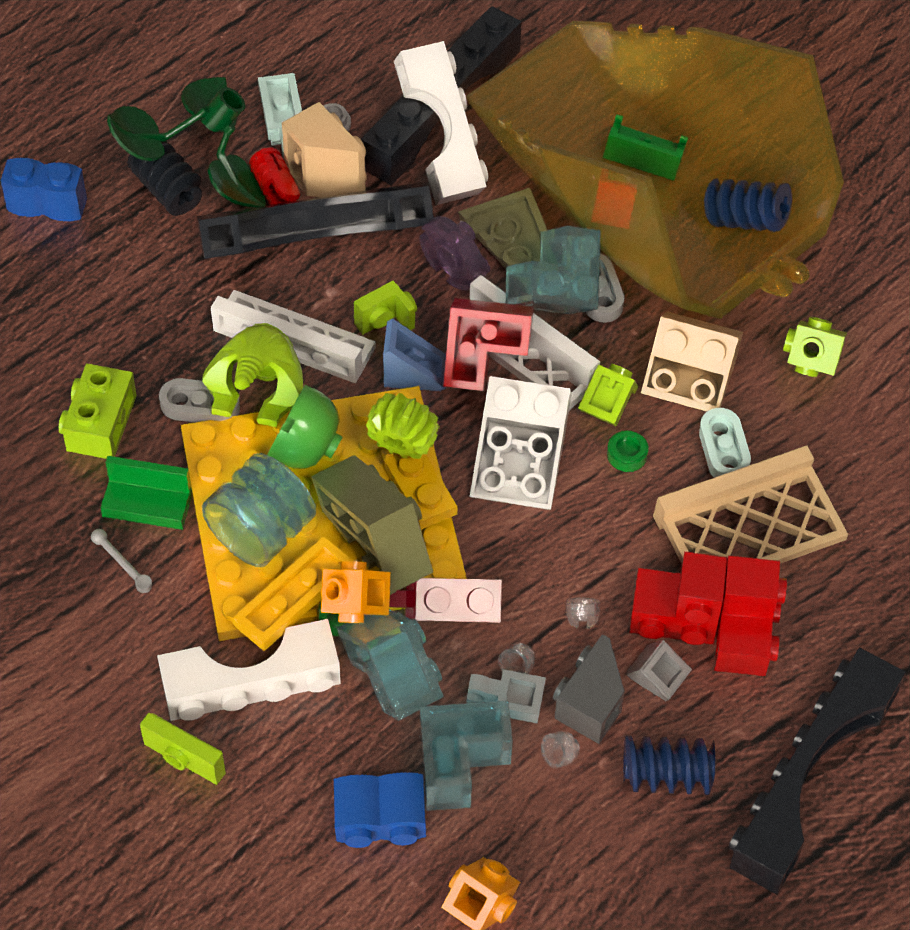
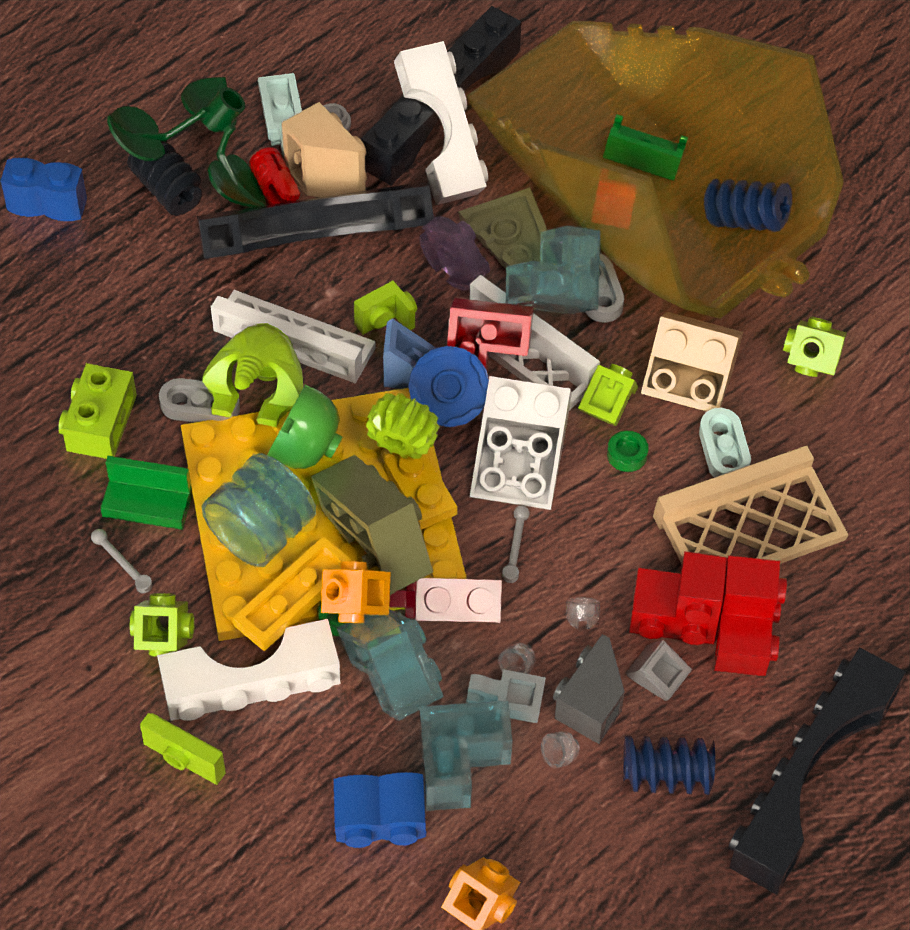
none -> lime brick [130,593,194,656]
none -> blue tile [408,346,489,427]
none -> light grey hinge [502,505,530,583]

